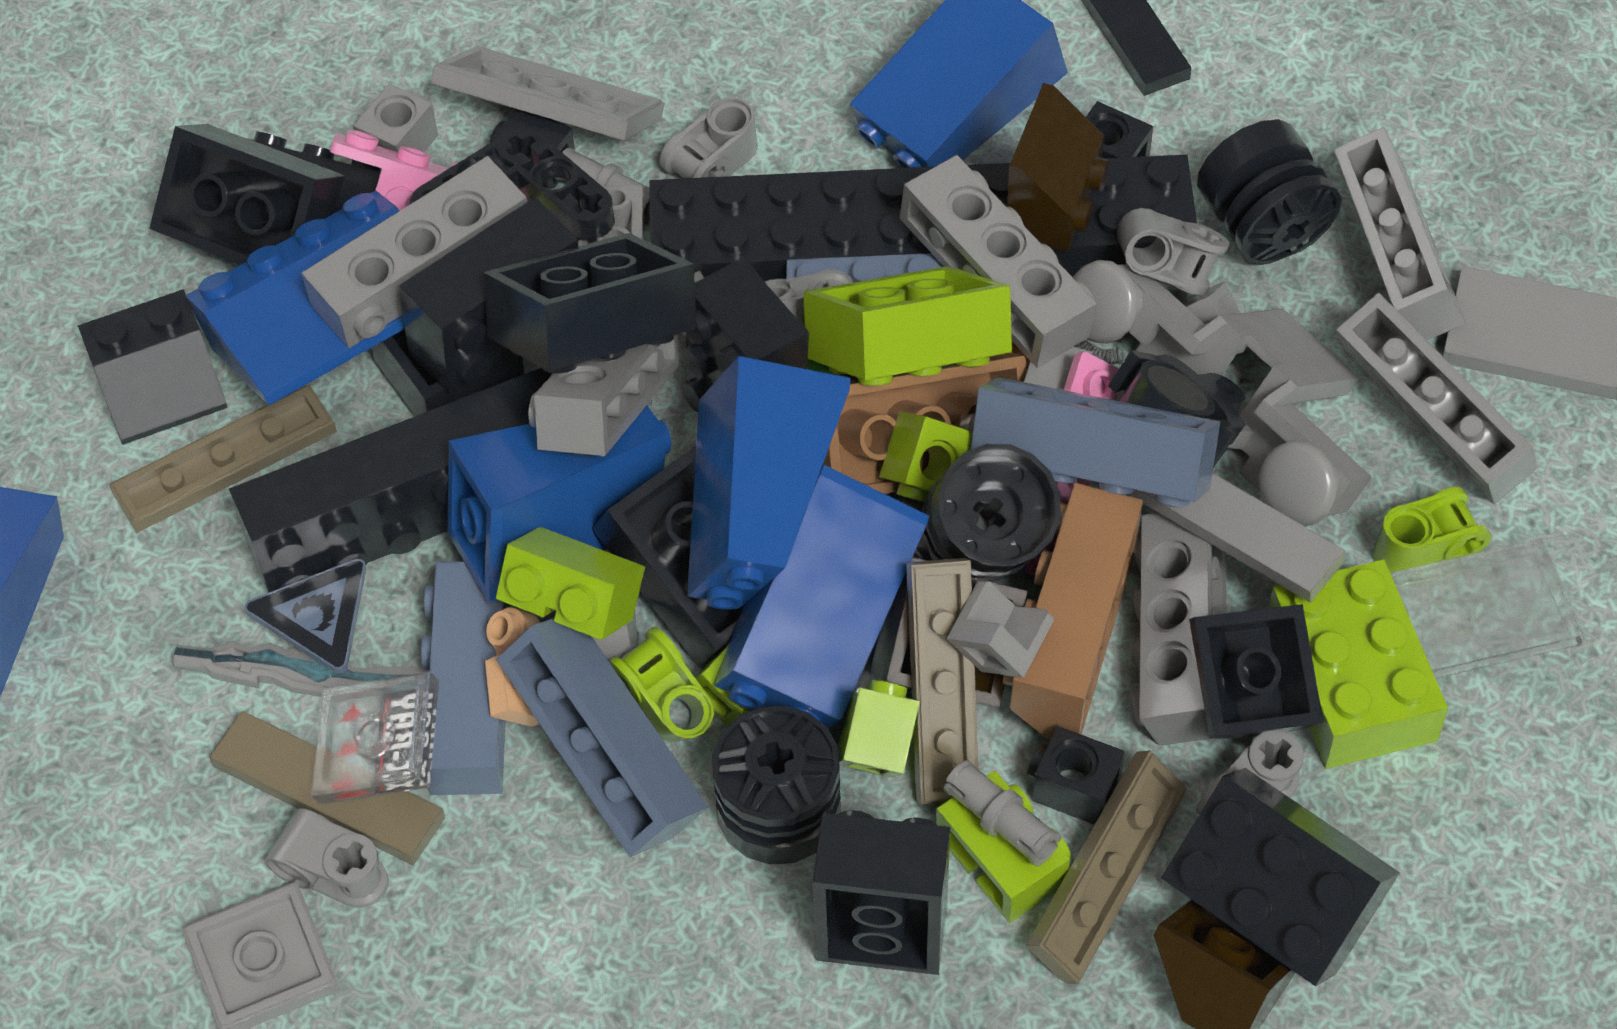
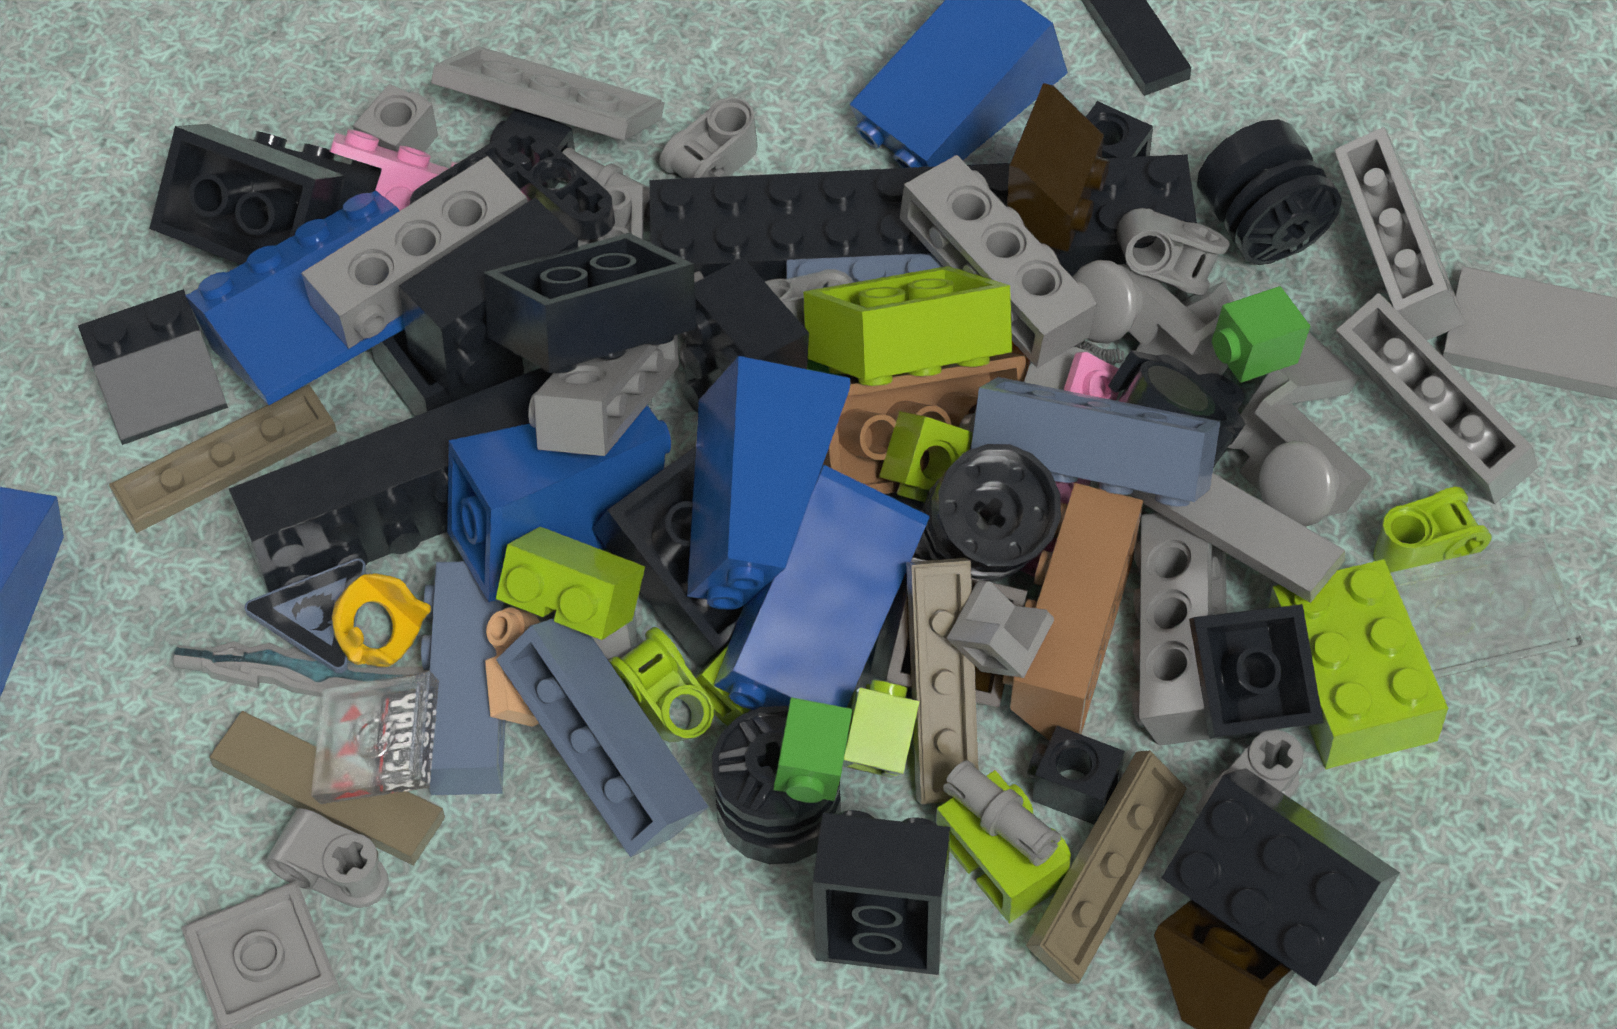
none -> yellow piece [332,573,431,667]
none -> bright green brick [773,697,852,803]
none -> bright green brick [1211,286,1311,383]

